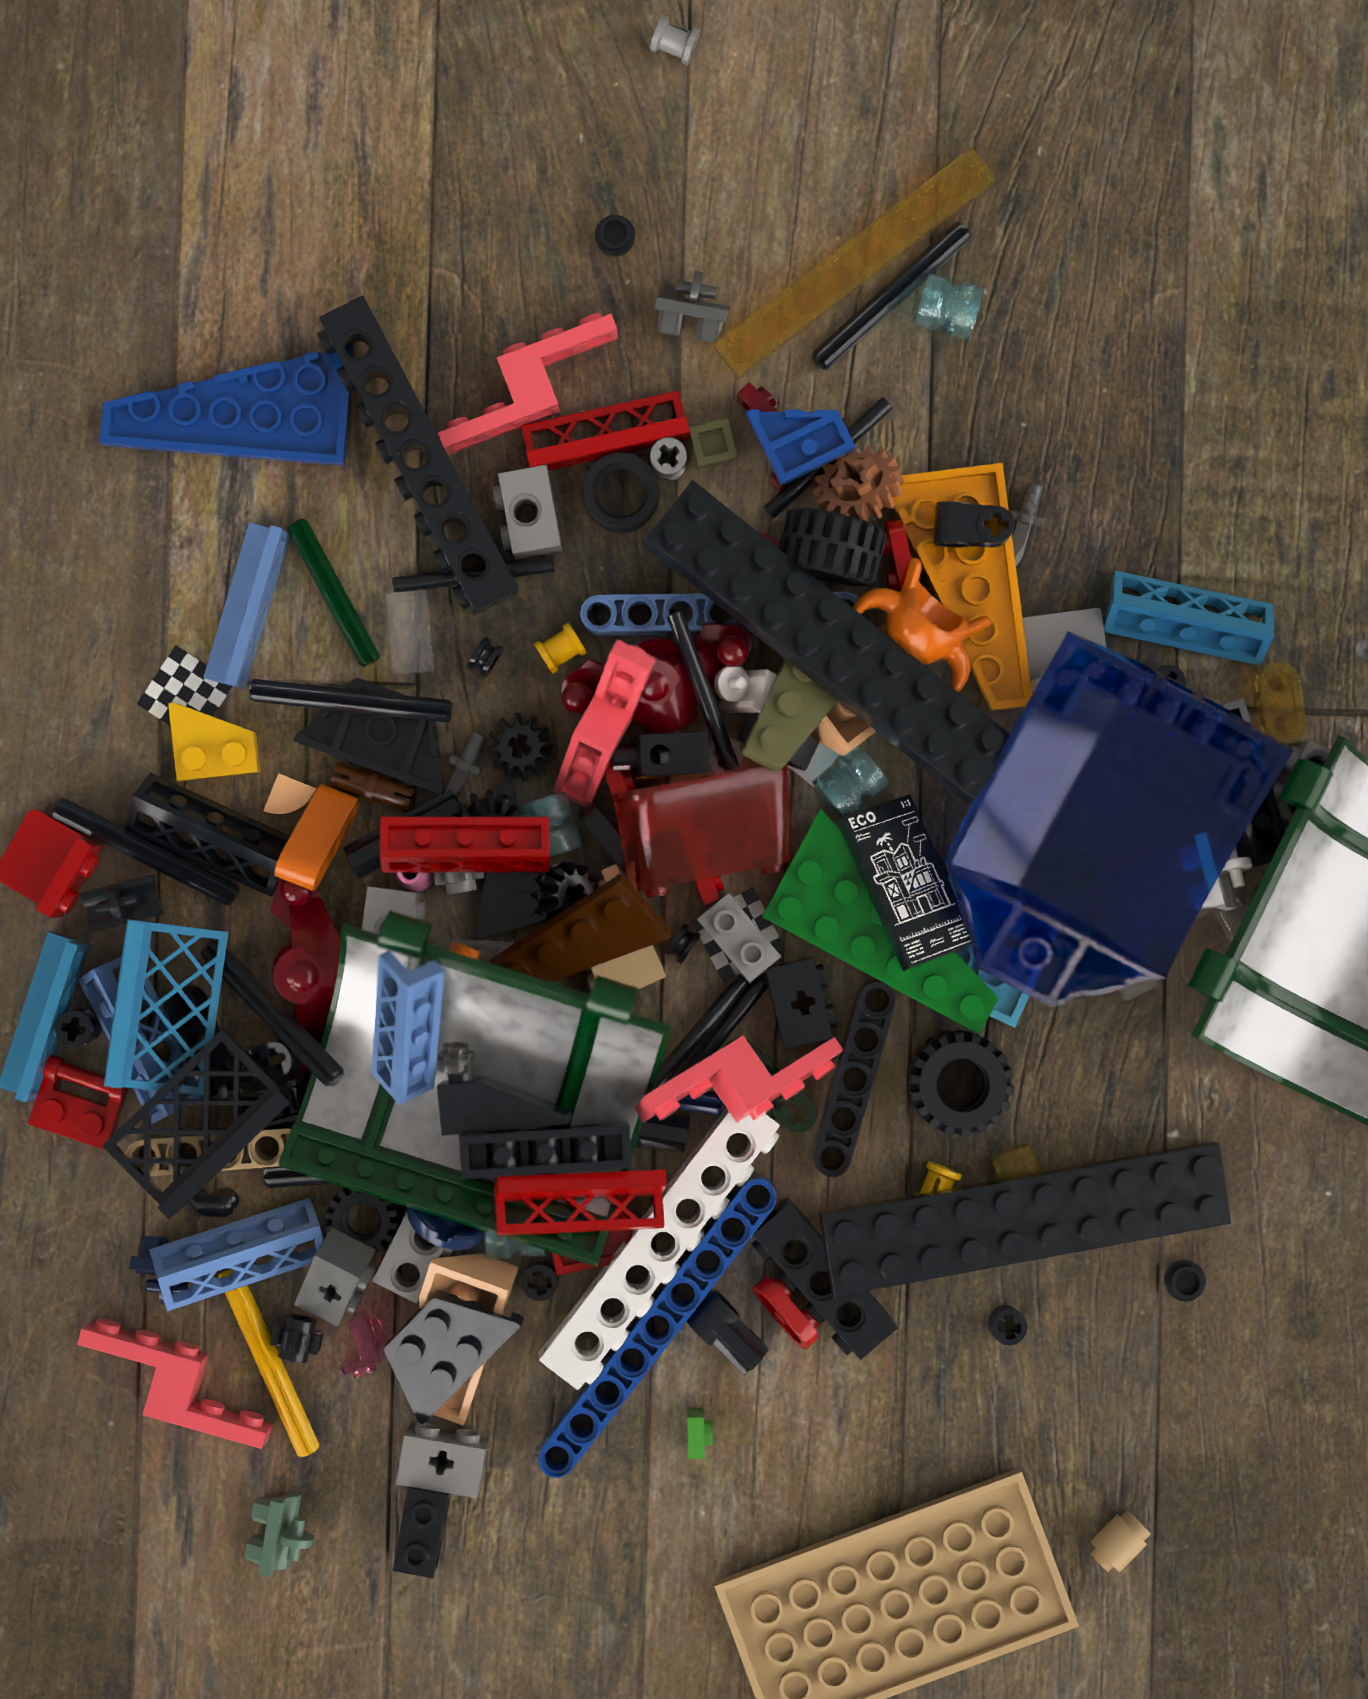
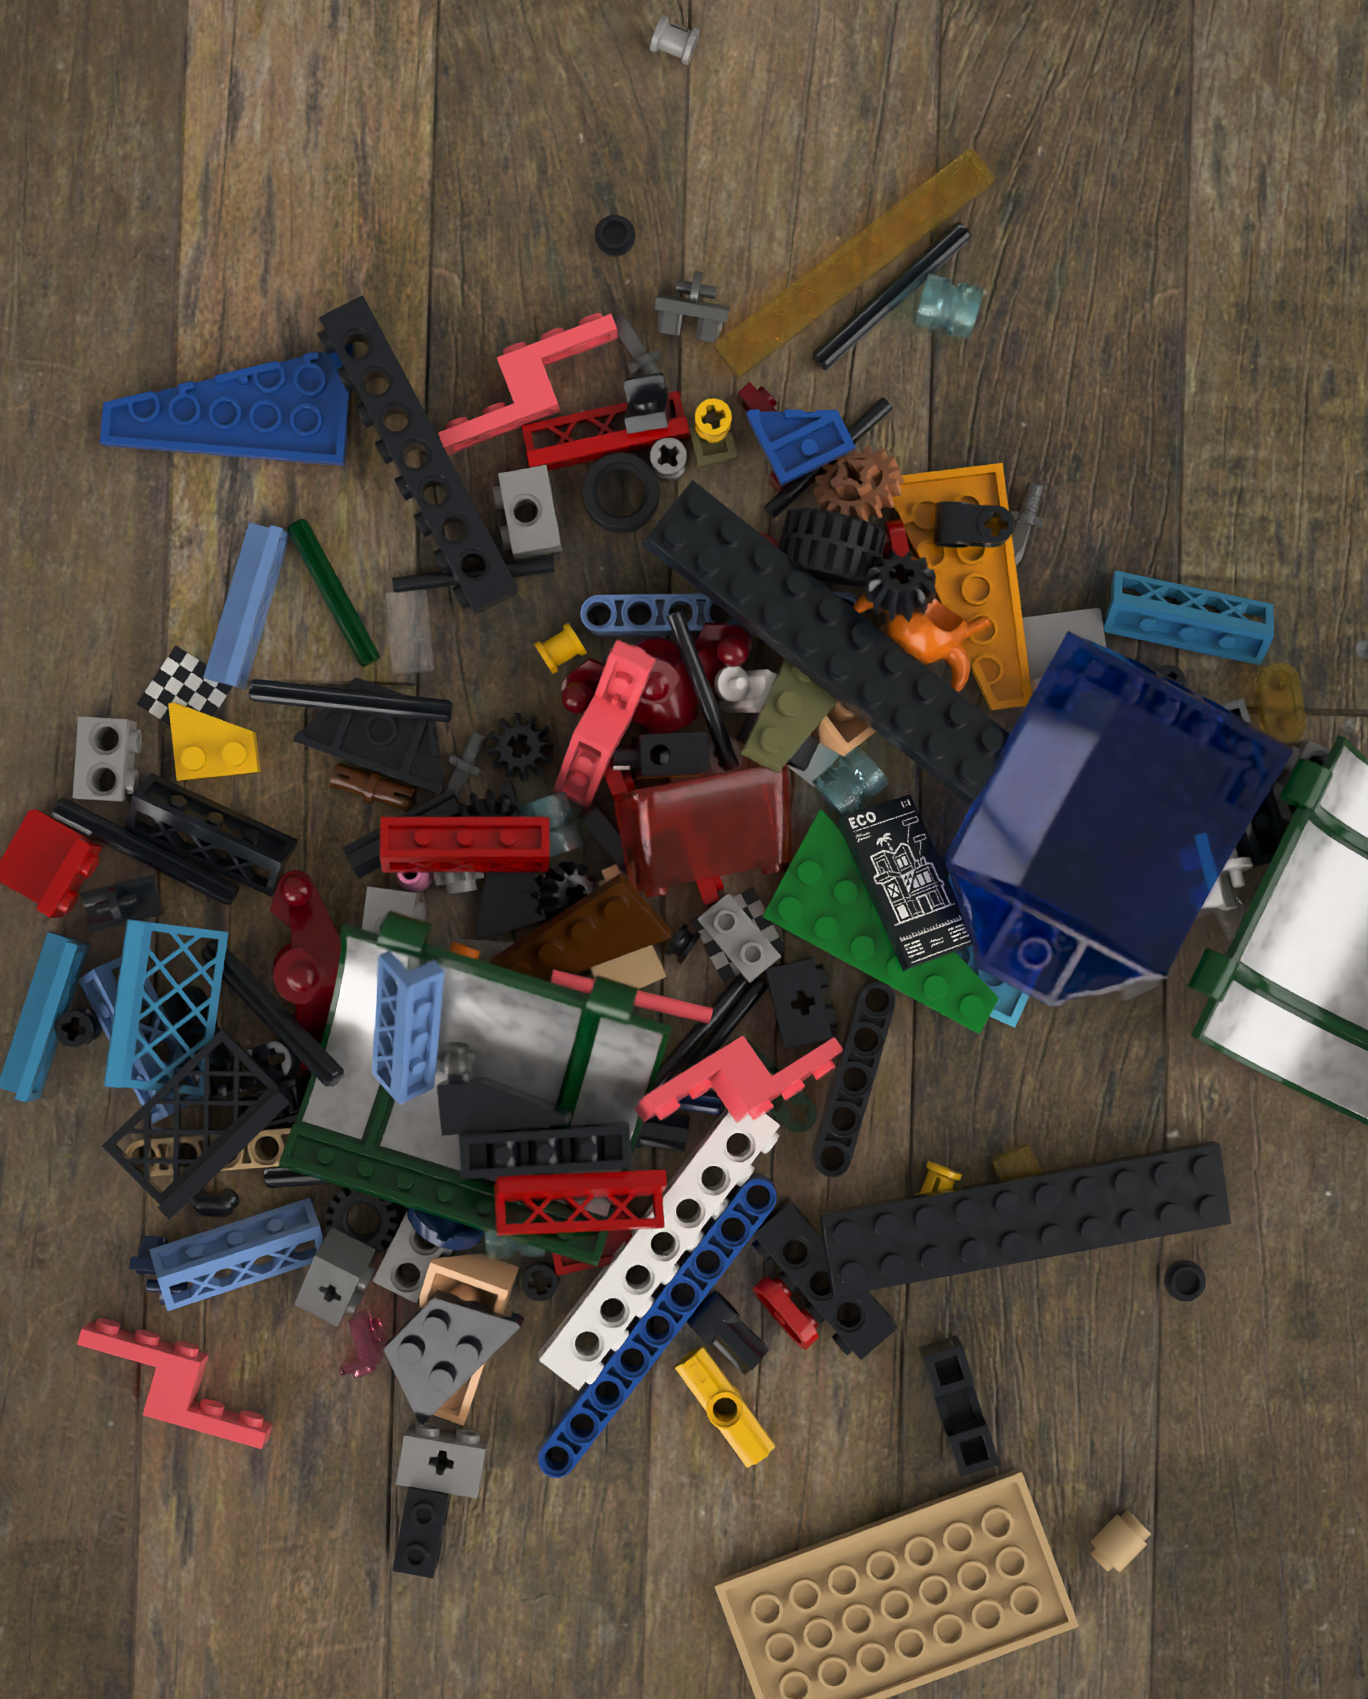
red plate [28,1054,129,1150] -> none
yellow axle [218,1268,319,1457] -> none
sand green hips [244,1492,315,1577] -> none
light nougat tile [263,773,317,814] -> none
black gear [270,1314,324,1363] -> none
orange beam [274,784,360,891] -> none
black bush [467,637,504,678] -> none
bright green plate [687,1408,712,1459] -> none
black tyre [906,1030,1015,1137] -> none
black bush [988,1305,1028,1346] -> none
none -> light grey brick [72,716,142,803]
none -> coral bar [550,970,713,1024]
none -> dark grey piece [616,314,670,390]
none -> black bracket [624,372,671,434]
none -> yellow piece [674,1345,775,1468]
none -> yellow bush [695,398,732,443]
none -> black gear [865,550,936,623]
none -> black arch [918,1335,1000,1477]

